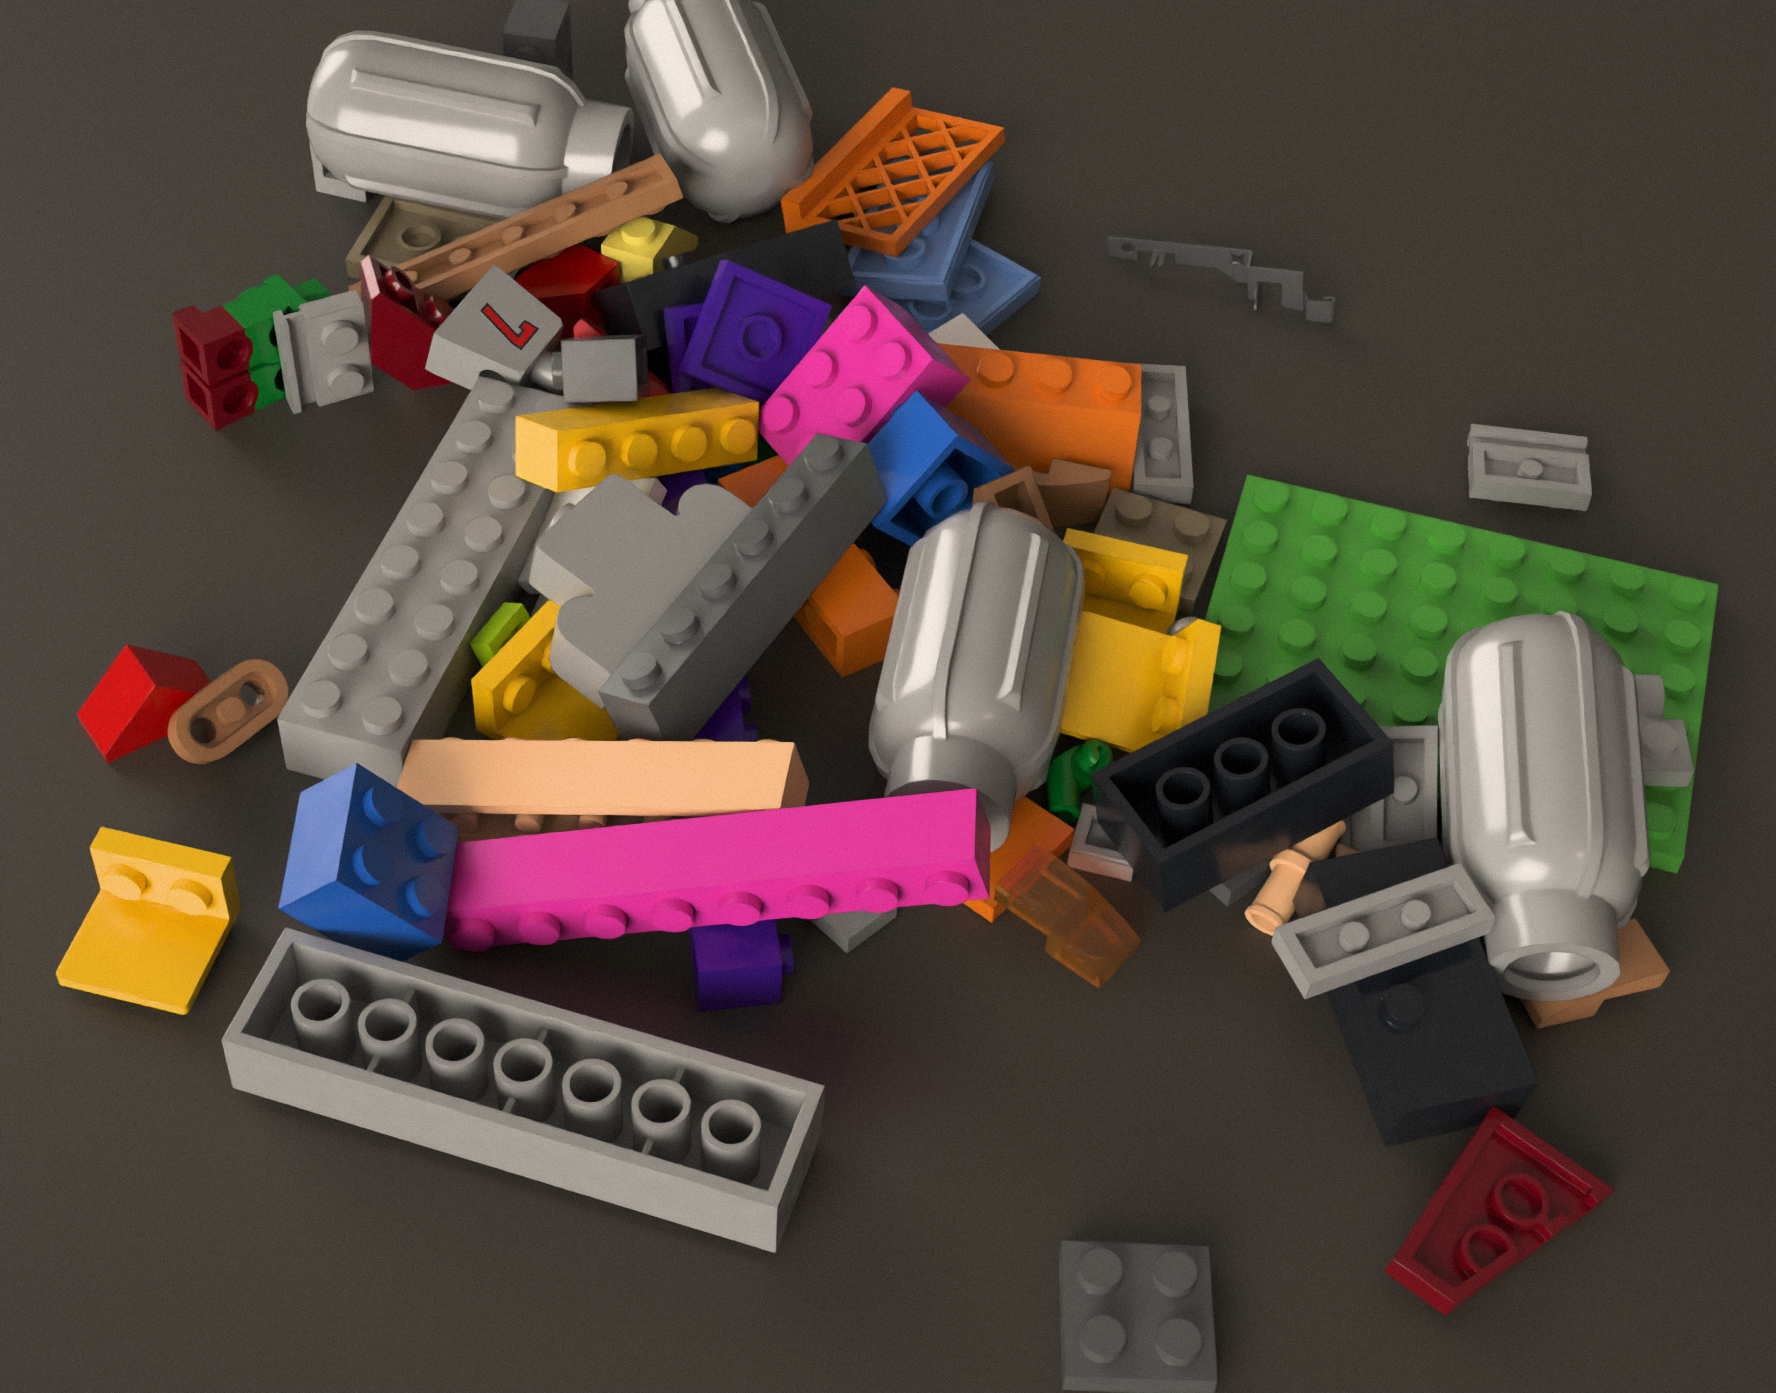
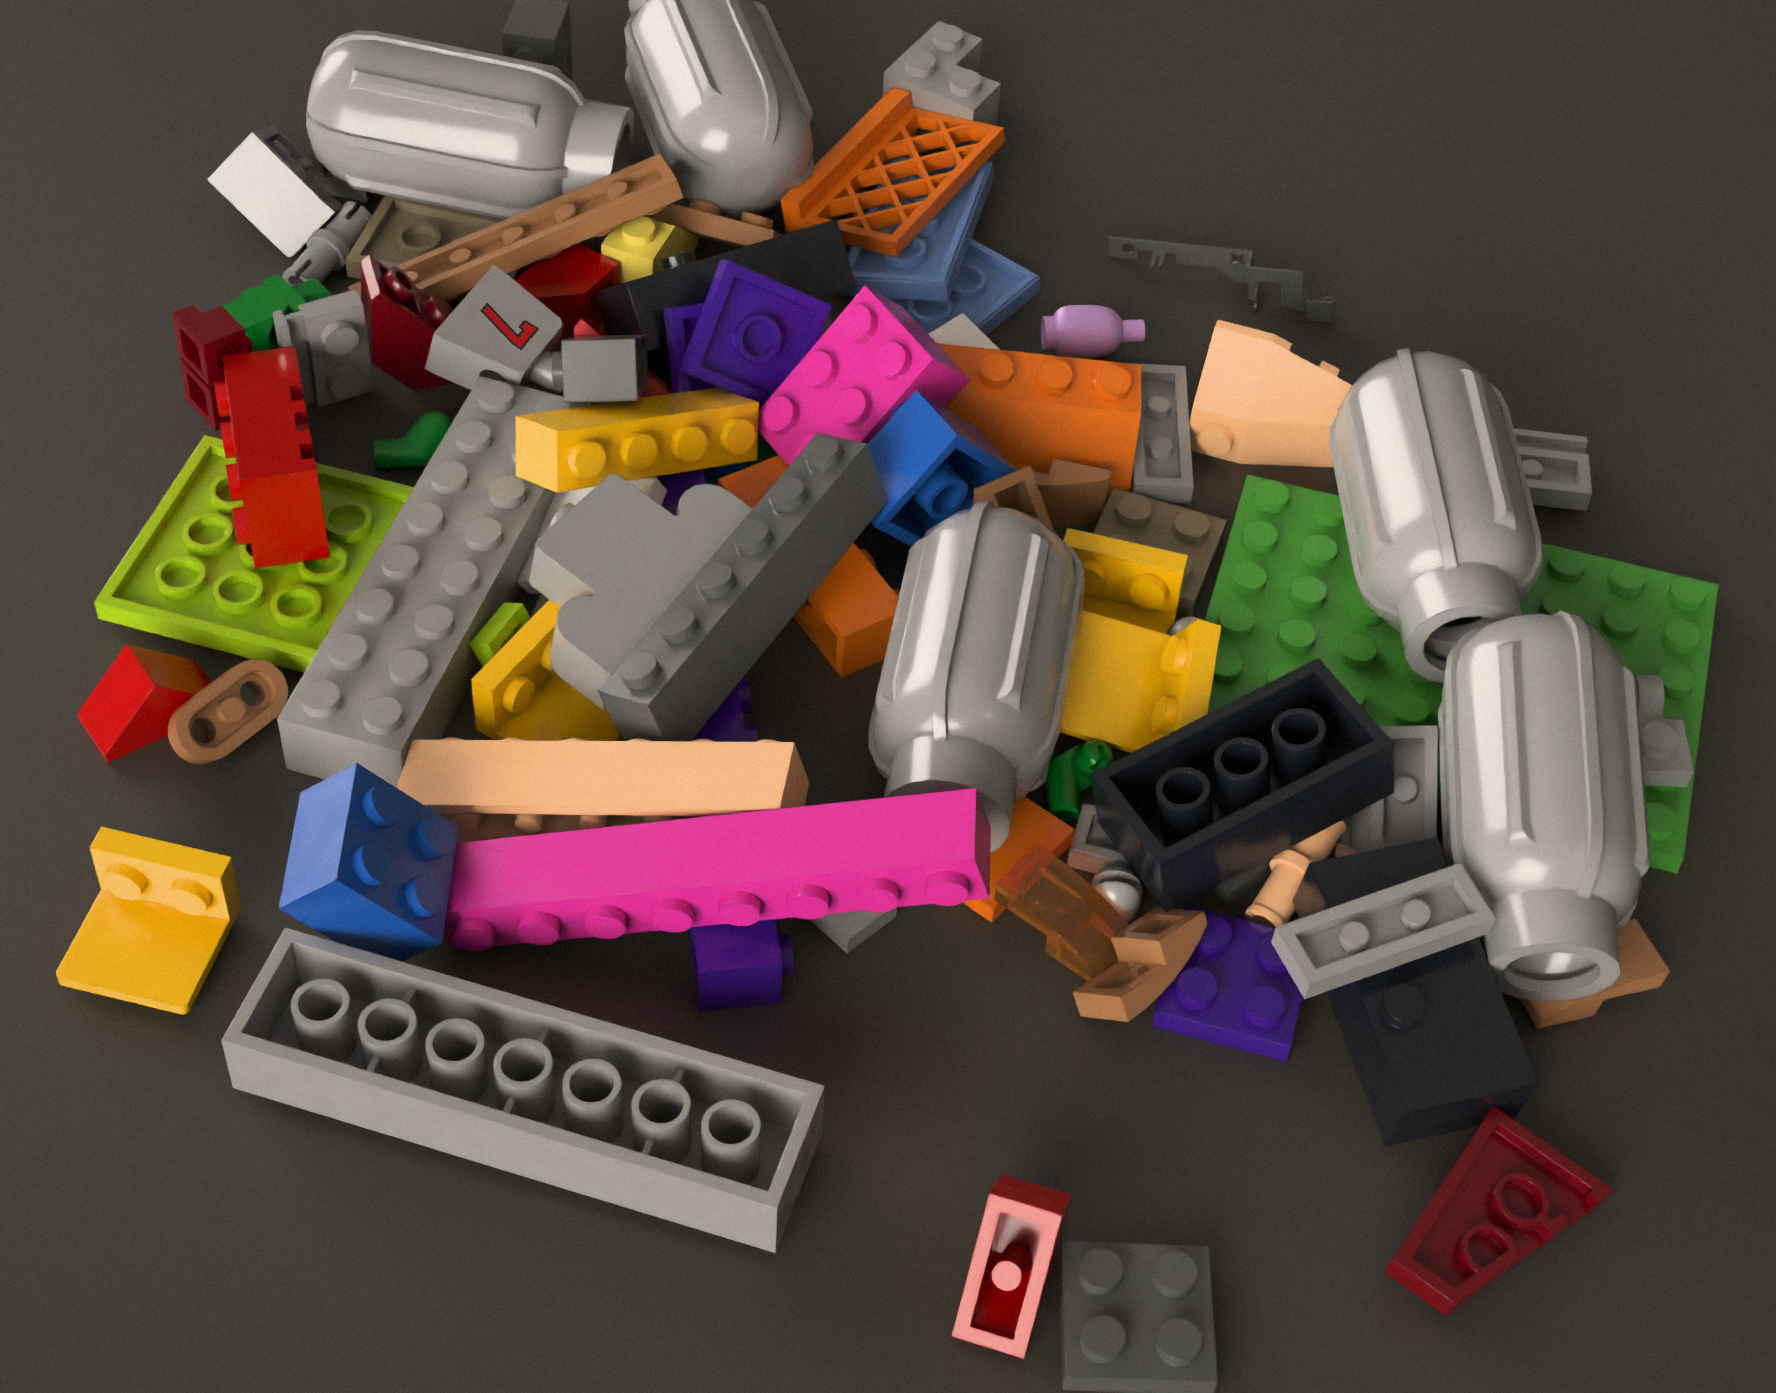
none -> lime plate [94,435,414,673]
none -> panel [207,125,343,257]
none -> red wedge [214,346,330,568]
none -> light grey pin [282,201,372,287]
none -> green arm [373,411,452,469]
none -> medium nougat plate [643,198,782,248]
none -> light grey brick [882,21,1001,151]
none -> slope [952,1174,1073,1359]
none -> lavender plant [1041,305,1145,359]
none -> medium nougat slope [1073,908,1208,1022]
none -> light grey hinge [1087,865,1143,925]
none -> dark purple plate [1152,904,1303,1062]
none -> light nougat wedge [1189,320,1352,468]
none -> light grey piece [1329,348,1543,683]

